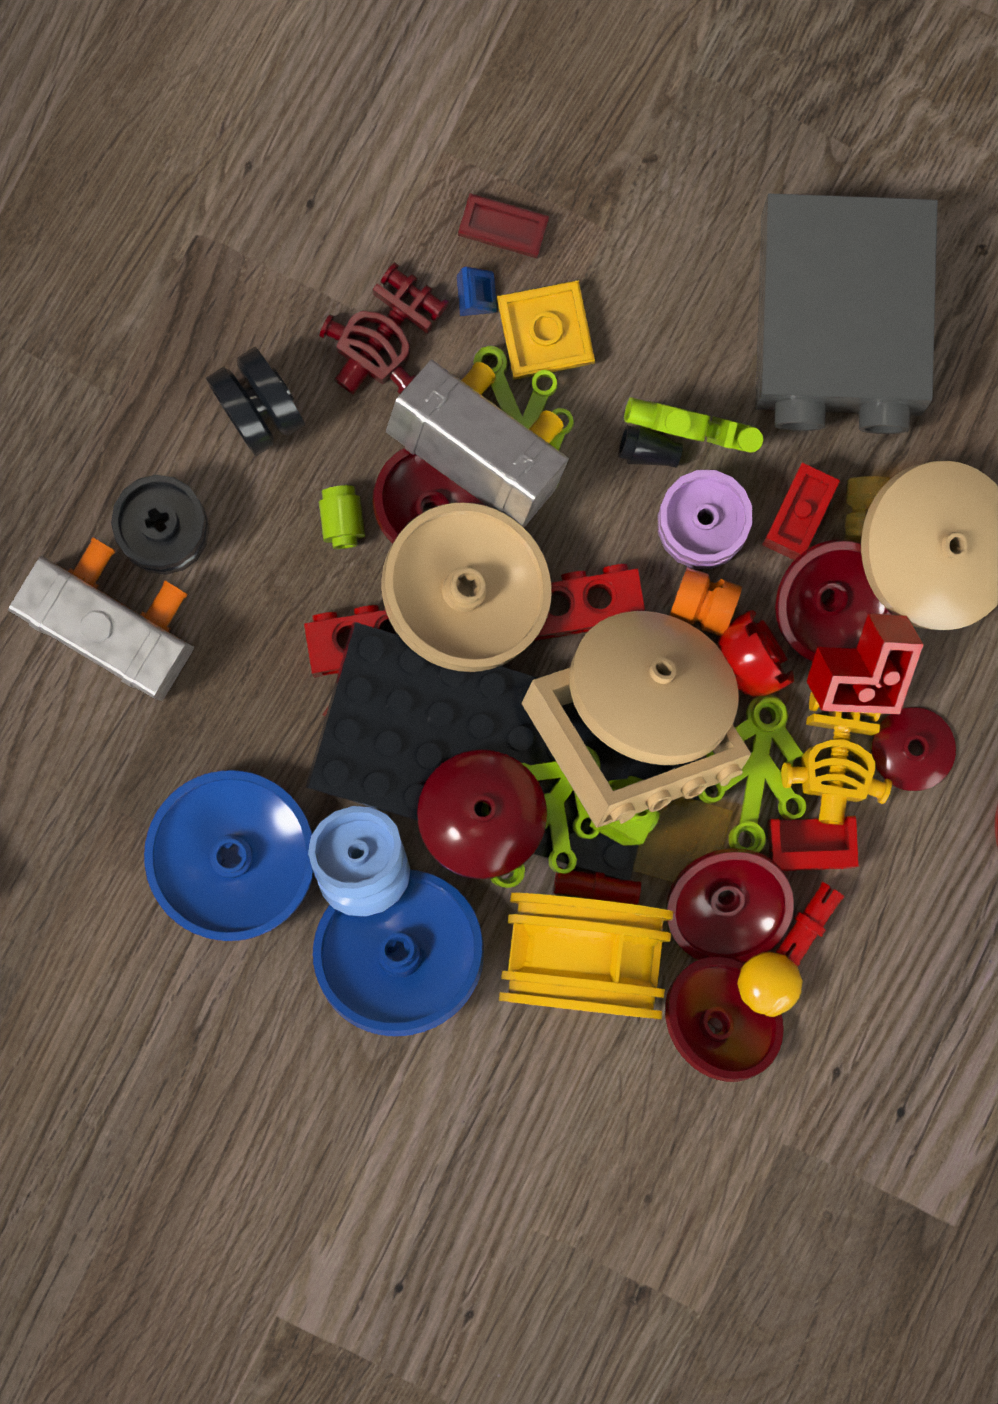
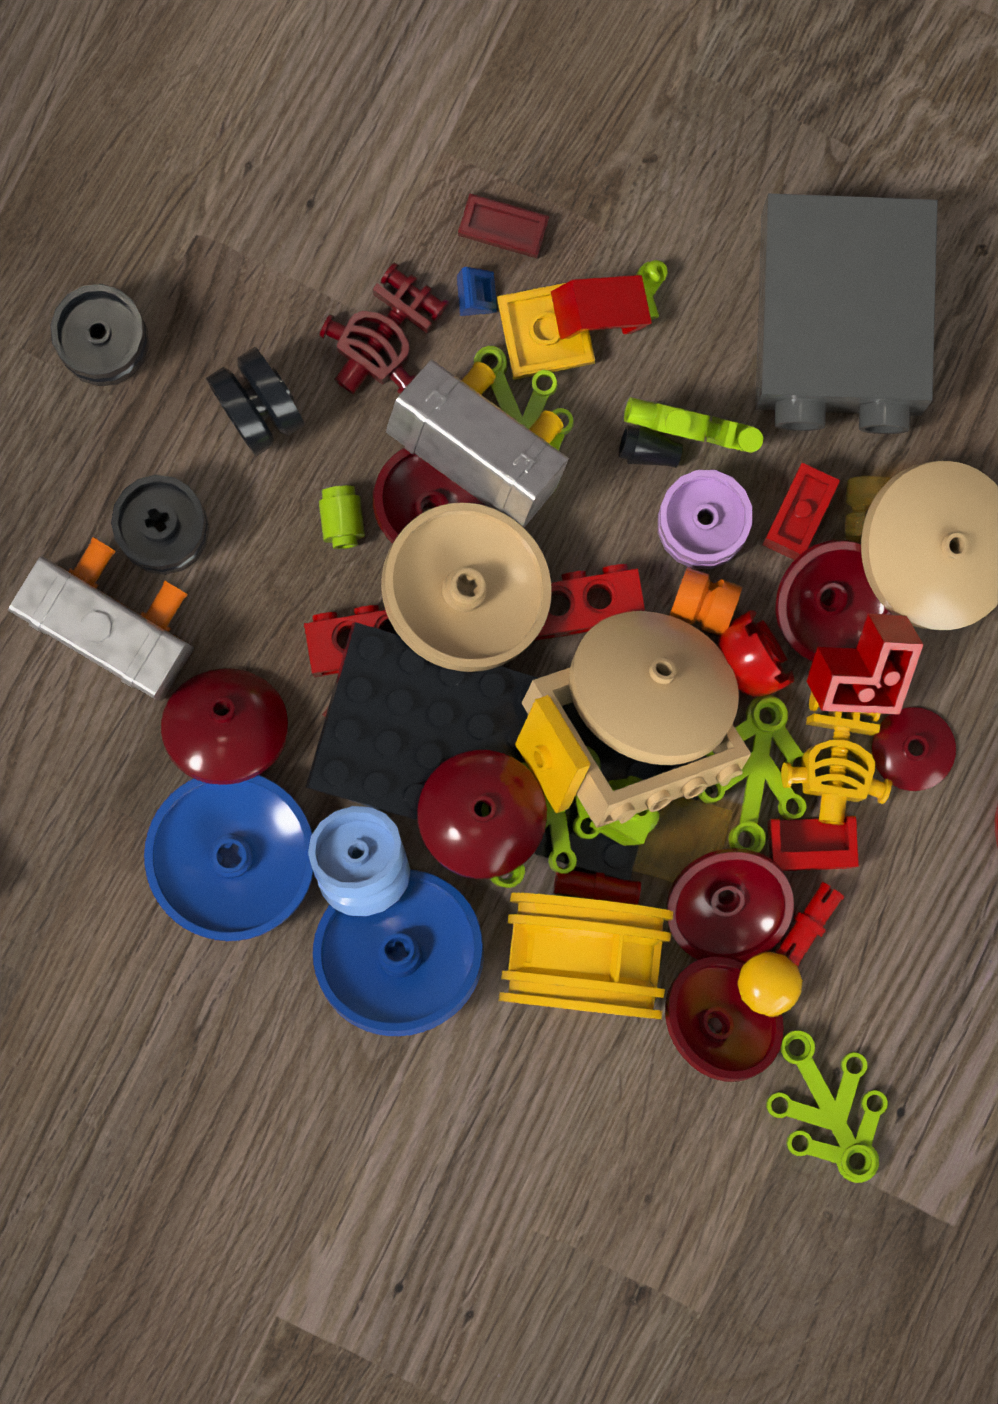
none -> black wheel [50,284,149,386]
none -> dark red dish [161,668,288,785]
none -> yellow plate [515,695,591,813]
none -> red panel [551,275,652,339]
none -> lime arm [636,260,668,321]
none -> lime plant [766,1030,888,1183]

